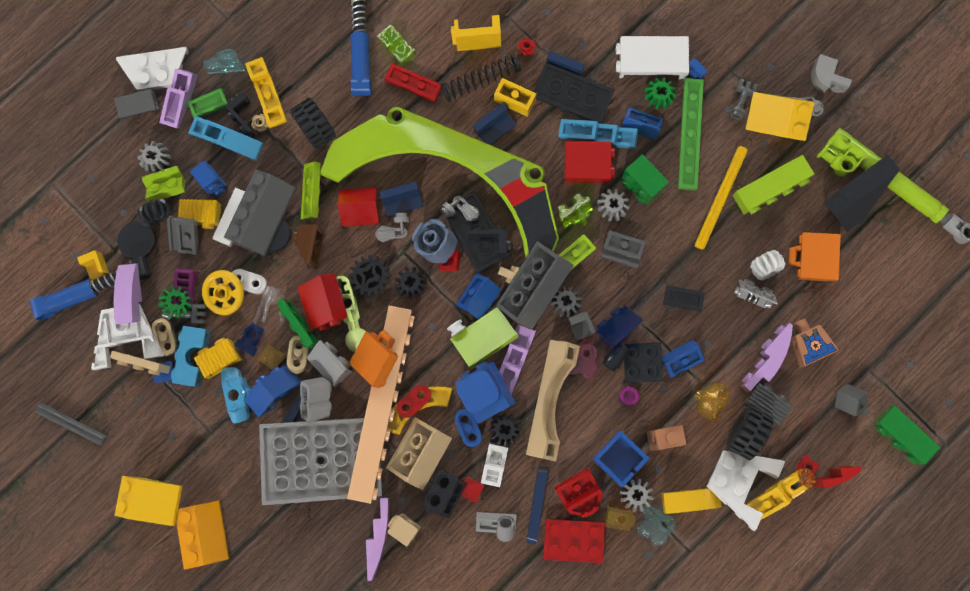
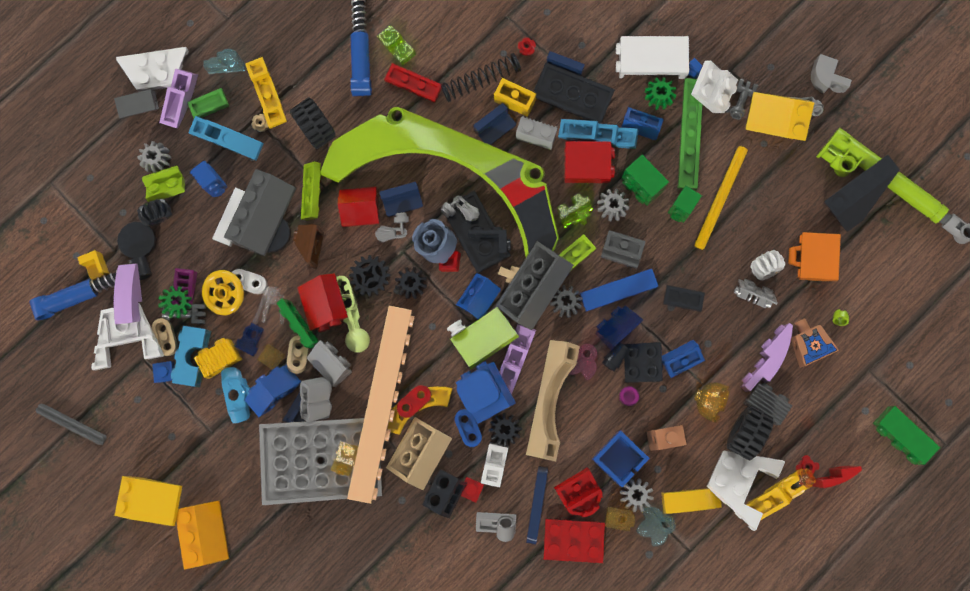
tan plate [110,351,171,376] -> none
dark grey plate [167,215,199,255] -> none
yellow brick [178,199,221,229] -> none
black bracket [225,92,256,137] -> none
orange piece [349,330,399,388] -> none
lavender slope [366,497,390,581] -> none
tan brick [387,513,422,547] -> none
yellow panel [451,15,501,51] -> none
dark grey panel [568,311,595,341] -> none
lime brick [732,155,814,215] -> none
dark grey panel [835,384,869,416] -> none
none -> clear yellow bracket [330,441,358,476]
none -> light grey brick [516,116,557,150]
none -> blue tile [580,269,659,312]
none -> green brick [668,185,702,223]
none -> white plate [691,61,738,113]
none -> lime hinge [833,309,849,326]

